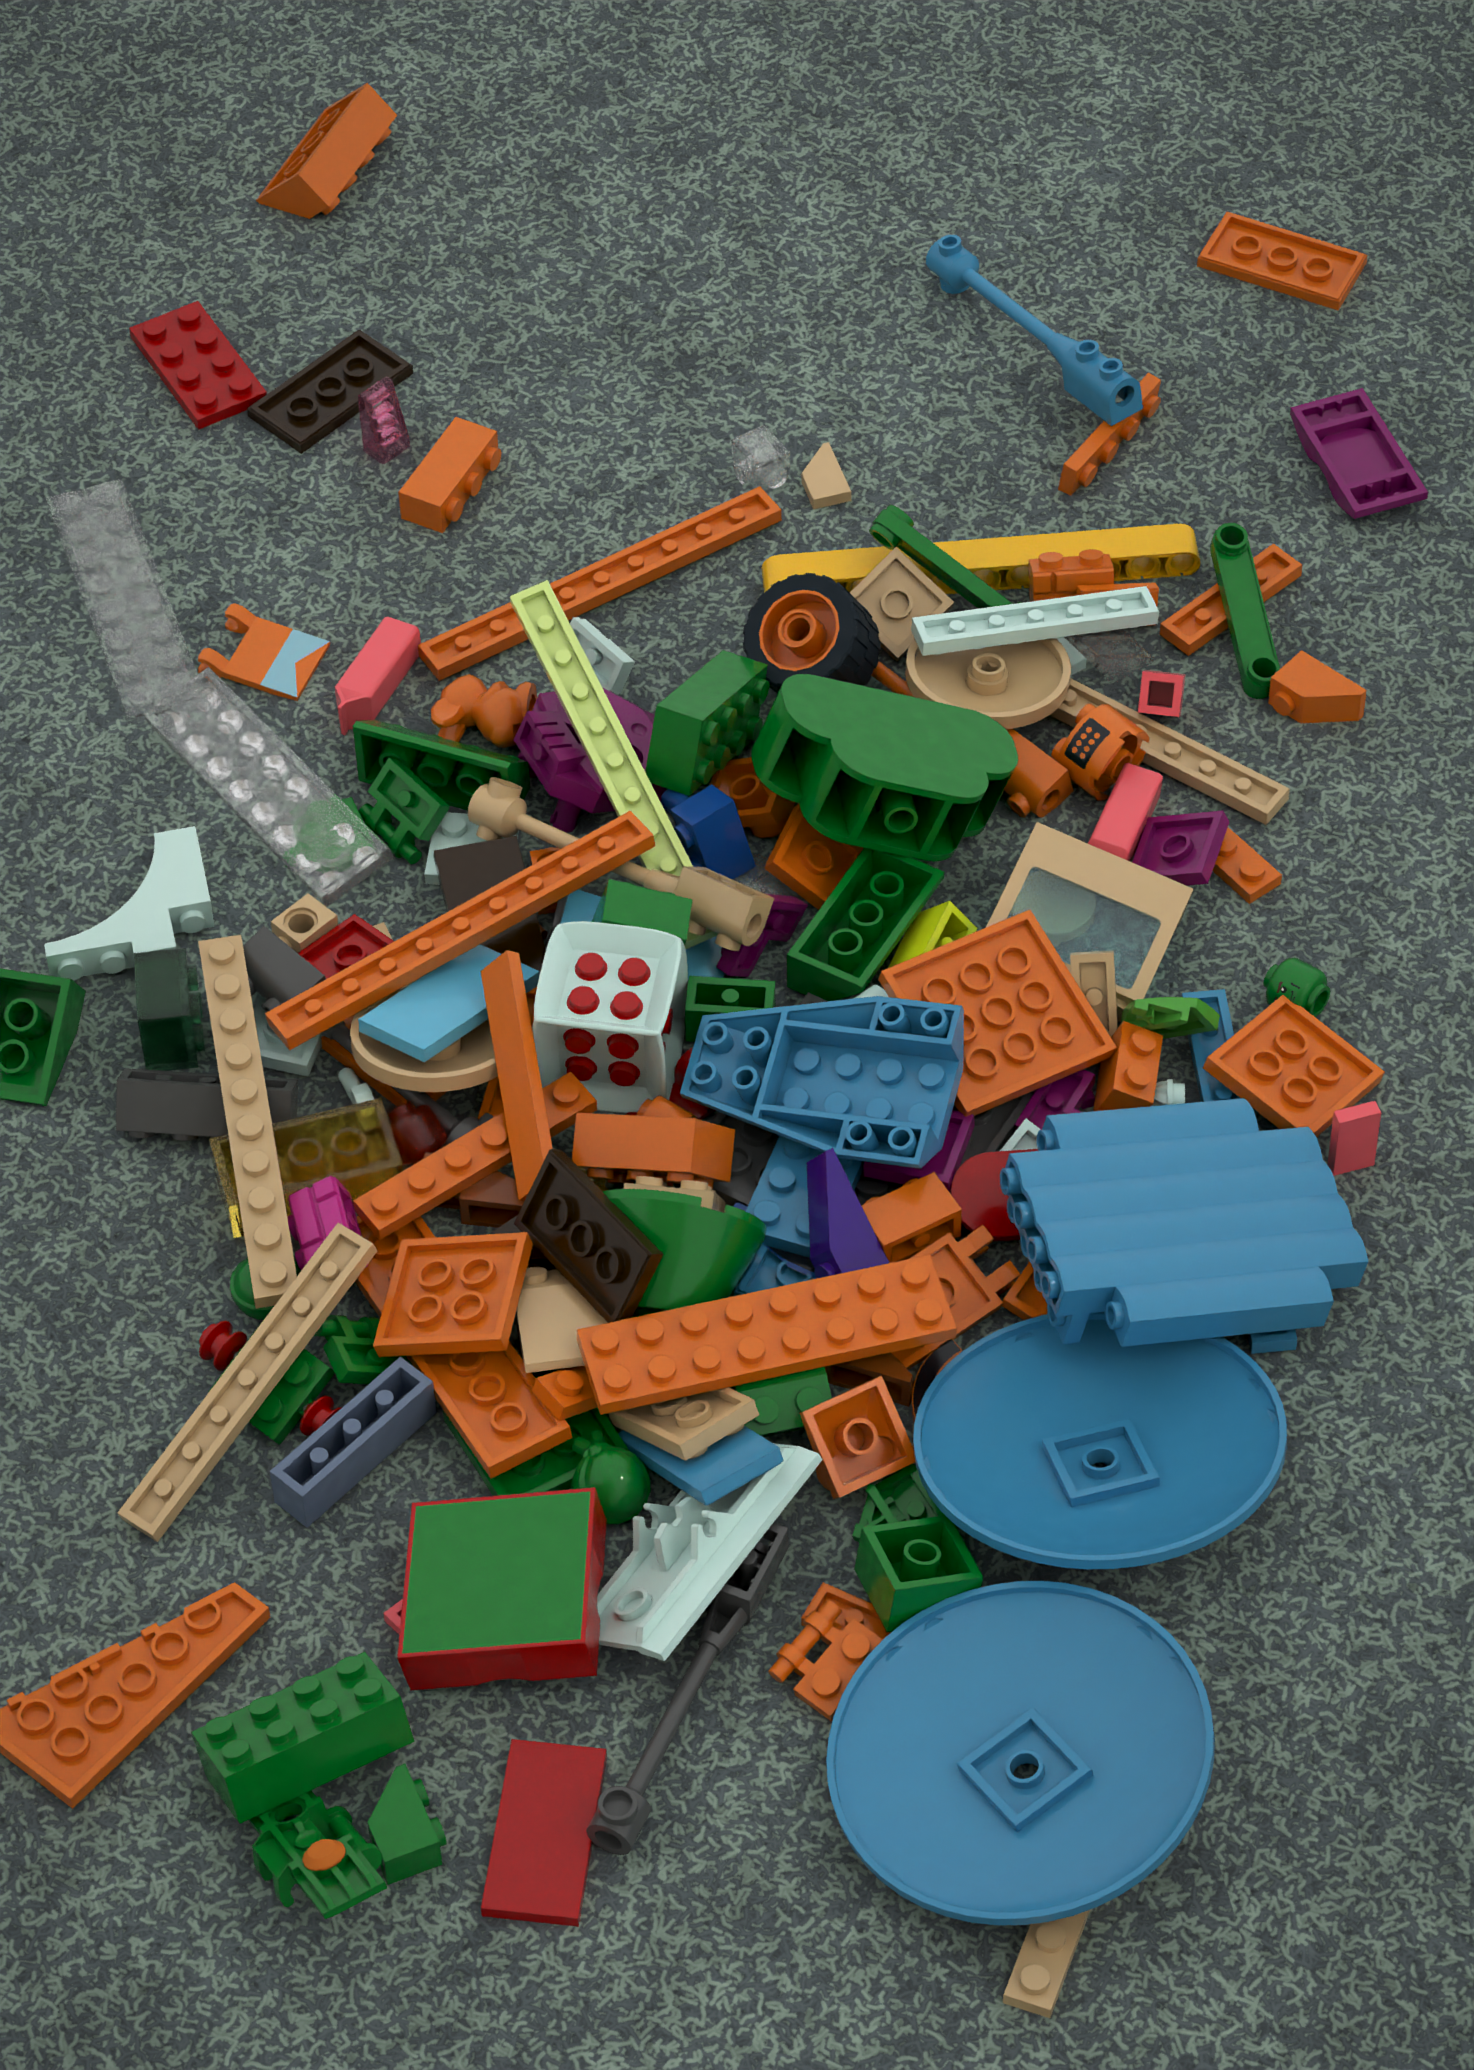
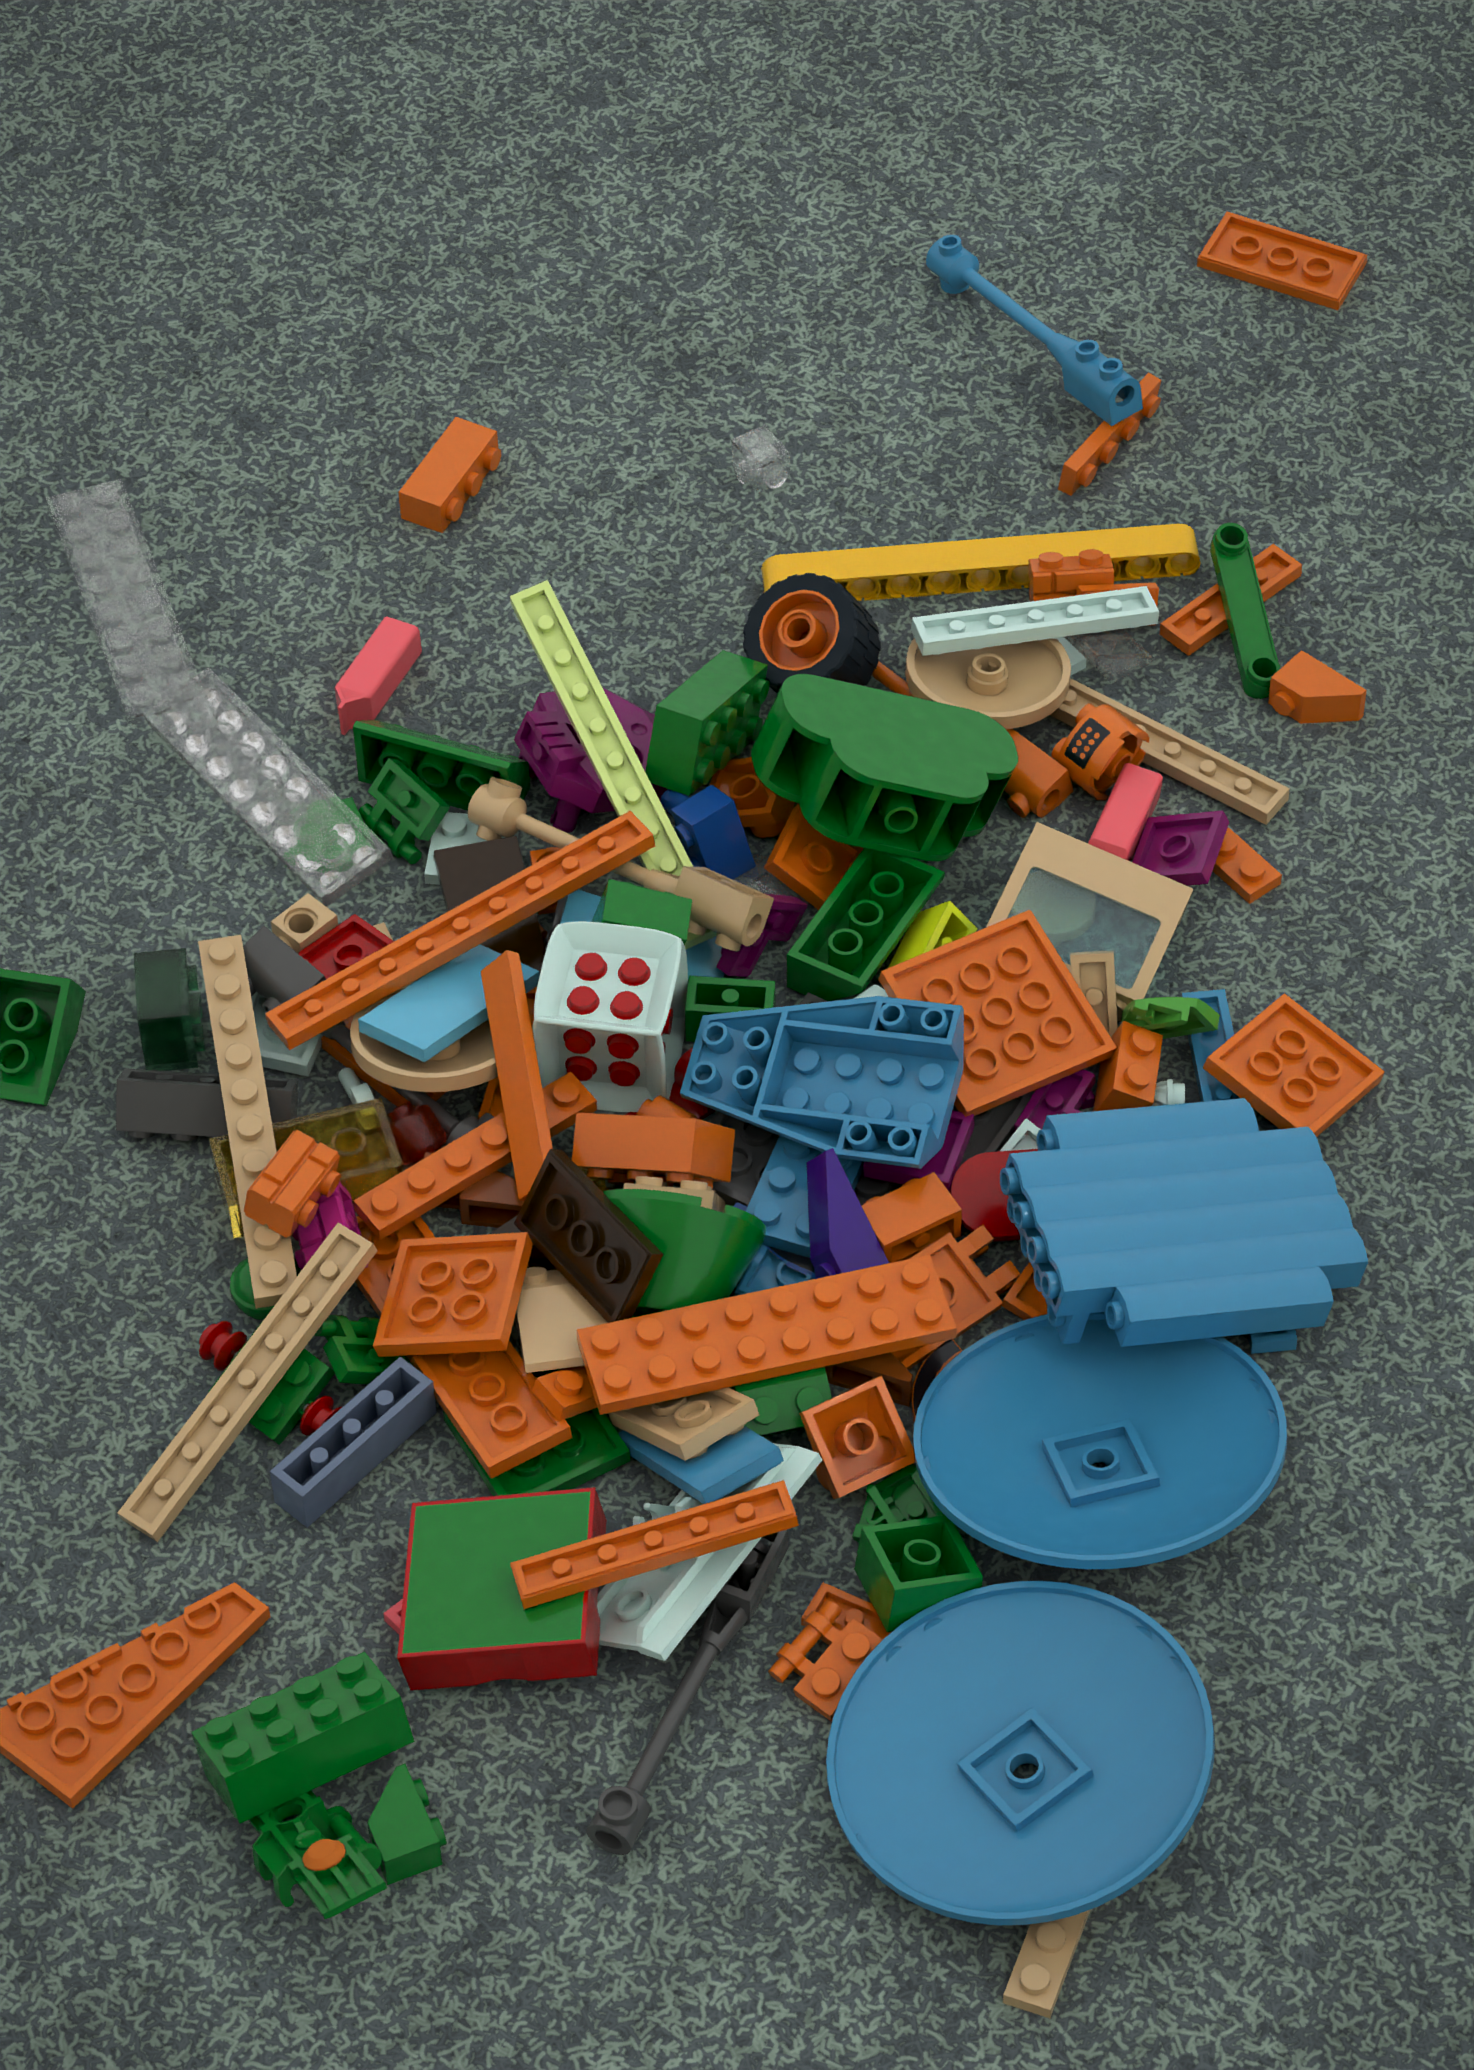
light aqua arch [44,826,214,981] -> none
red plate [129,301,267,430] -> none
orange flag [198,603,330,701] -> none
dark brown tile [247,329,413,454] -> none
orange slope [256,83,397,219] -> none
clear pink slope [358,376,410,464] -> none
orange plate [418,486,782,681] -> none
orange animal [431,674,538,748] -> none
red tile [481,1739,607,1927] -> none
light aqua plate [570,617,635,695] -> none
green hat [571,1430,651,1524] -> none
tan tile [802,442,851,509] -> none
tan plate [850,547,954,661] -> none
green piece [869,505,1021,609] -> none
coral brick [1138,670,1186,717] -> none
green head [1263,957,1330,1017] -> none
magenta slope [1290,388,1428,519] -> none
coral tile [1327,1101,1381,1176] -> none
none -> orange brick [243,1130,341,1238]
none -> orange tile [510,1480,799,1609]

